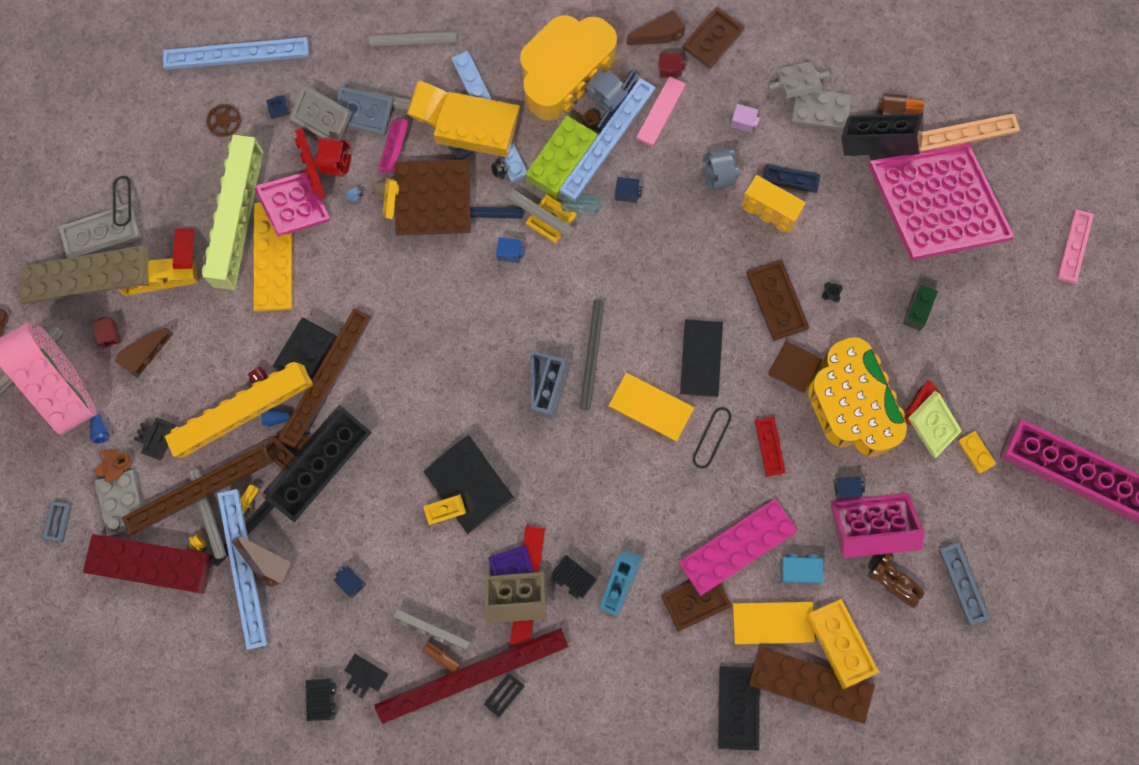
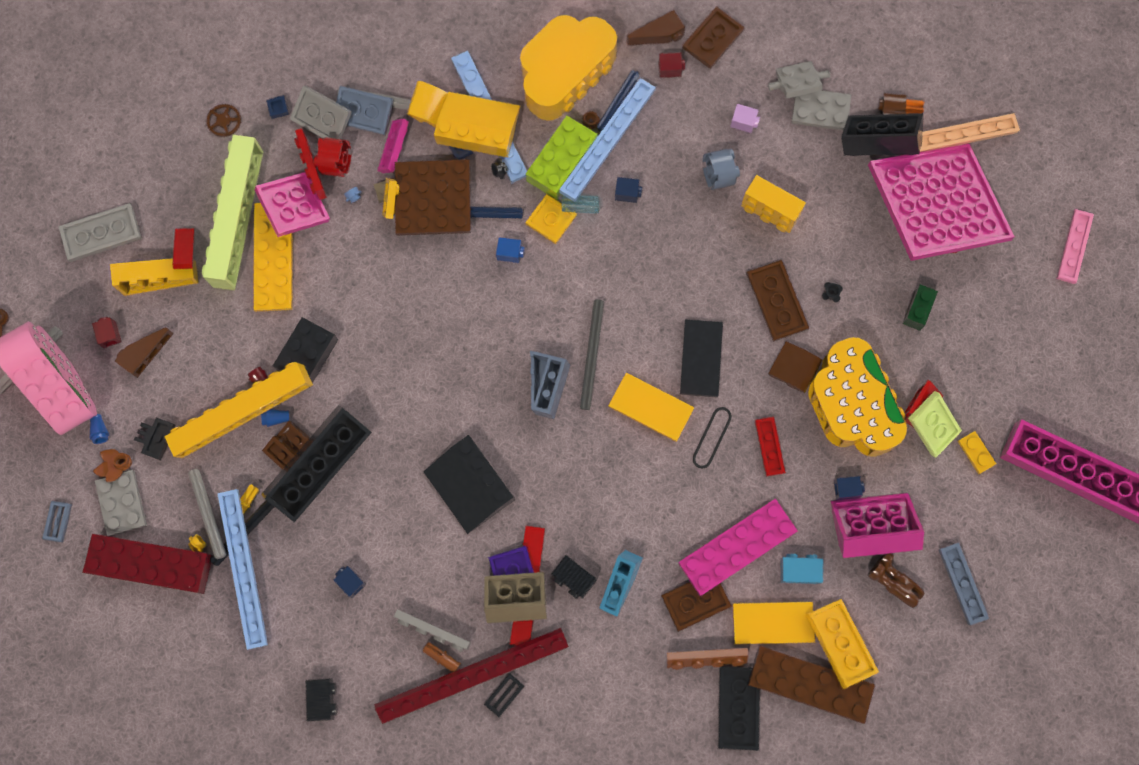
dark tan plate [20,245,148,304] -> none
black piece [113,176,131,227] -> none
reddish brown tile [121,445,273,536] -> none
light blue plate [163,37,309,70] -> none
slope [231,536,291,587] -> none
reddish brown plate [278,308,371,449] -> none
black hinge [344,653,389,699] -> none
light grey axle [368,31,457,46] -> none
yellow plate [423,495,466,525] -> none
light grey axle [509,191,574,237] -> none
sand blue brick [585,68,628,113] -> none
bright pink tile [637,76,686,147] -> none
dark blue tile [763,164,821,193] -> none
none -> dark orange plate [666,648,748,670]

